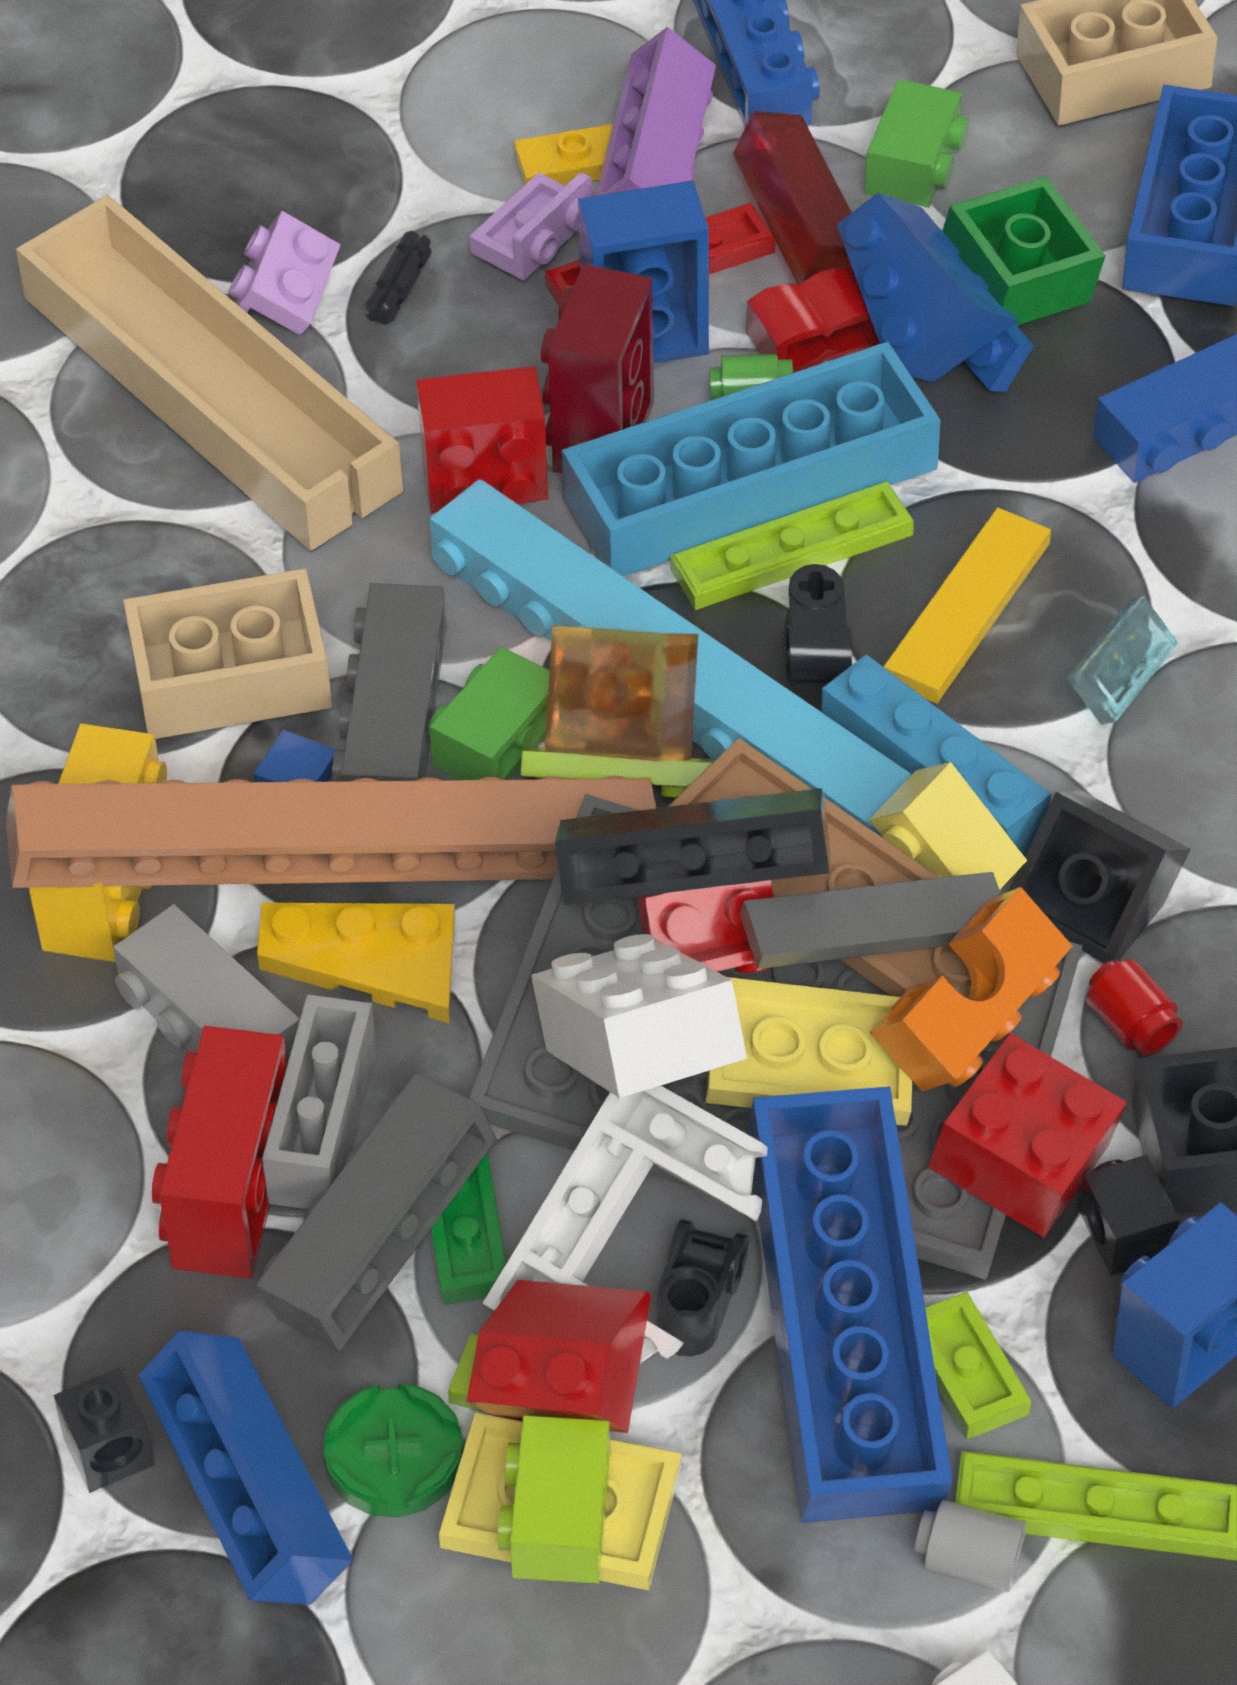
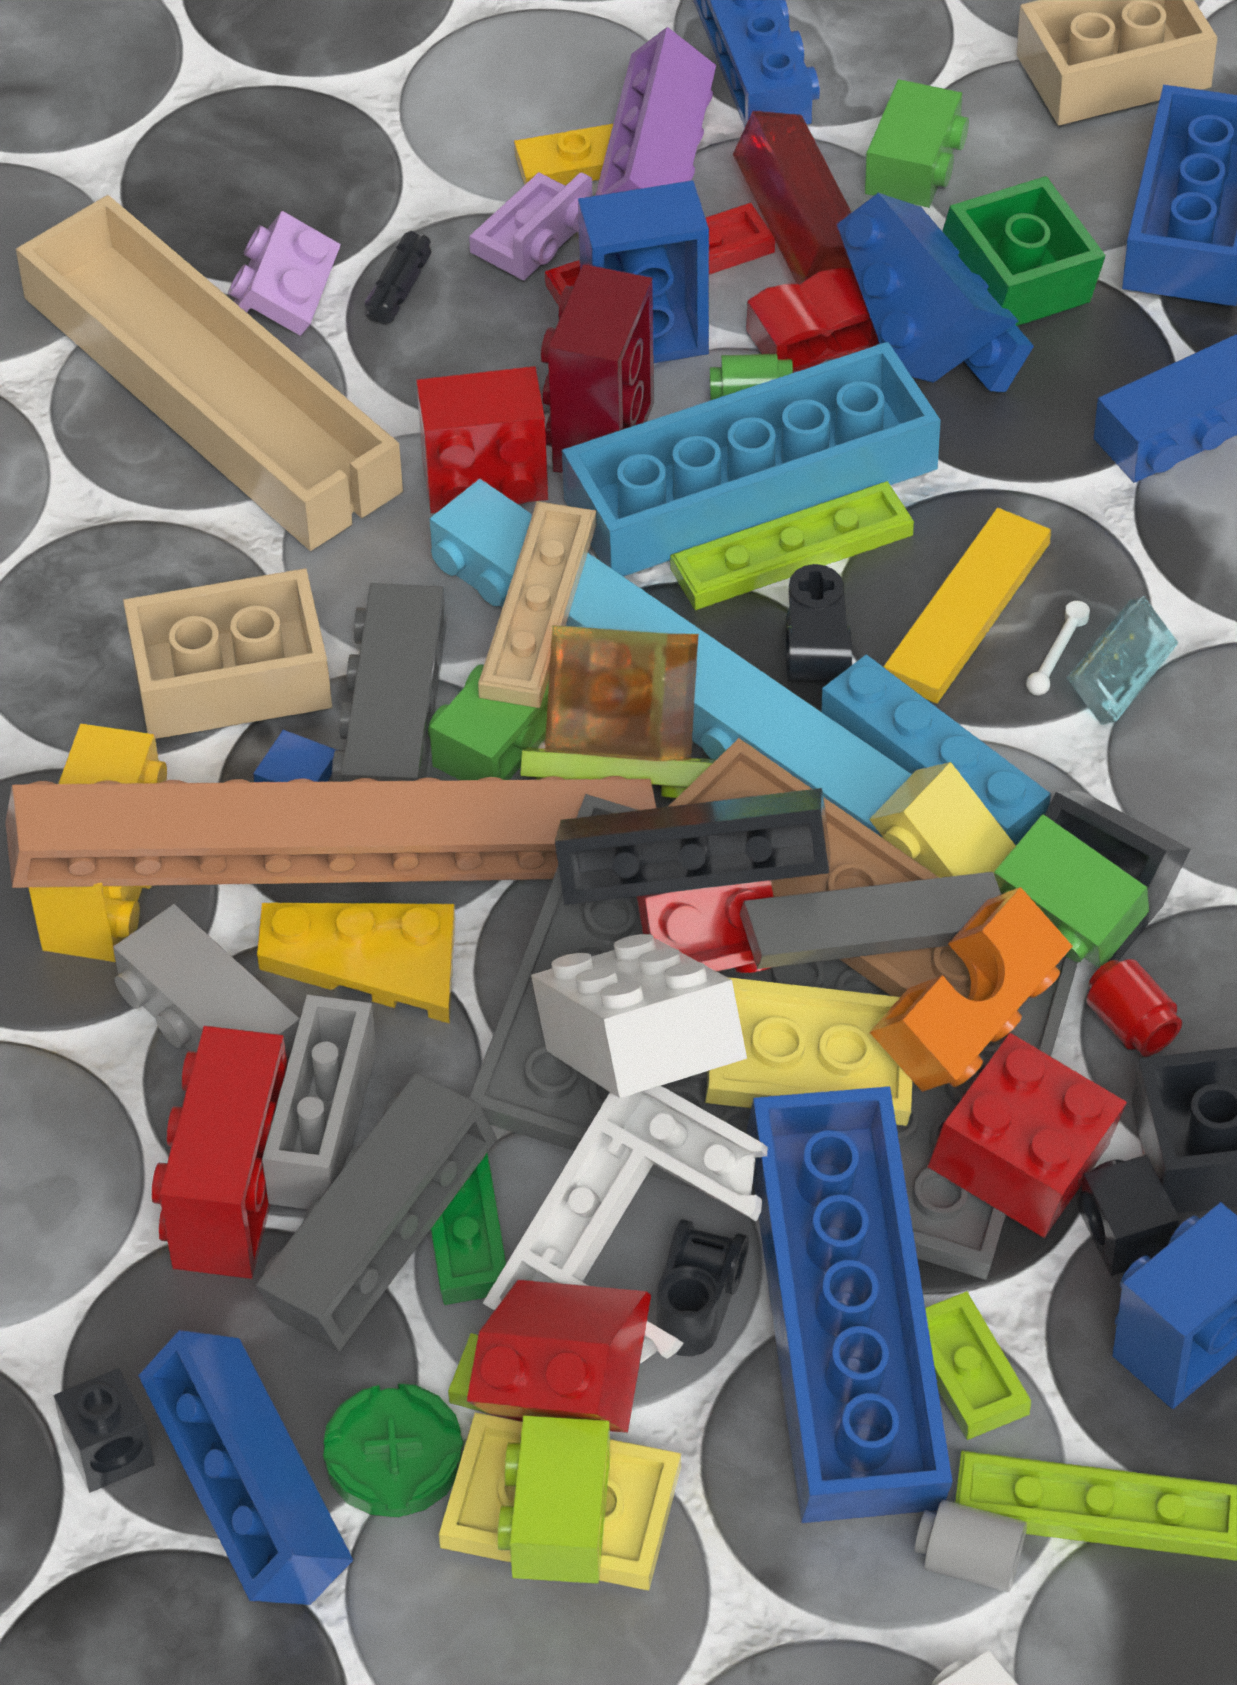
none -> tan tile [478,501,597,708]
none -> bright green brick [994,814,1149,968]
none -> white hinge [1026,601,1090,696]

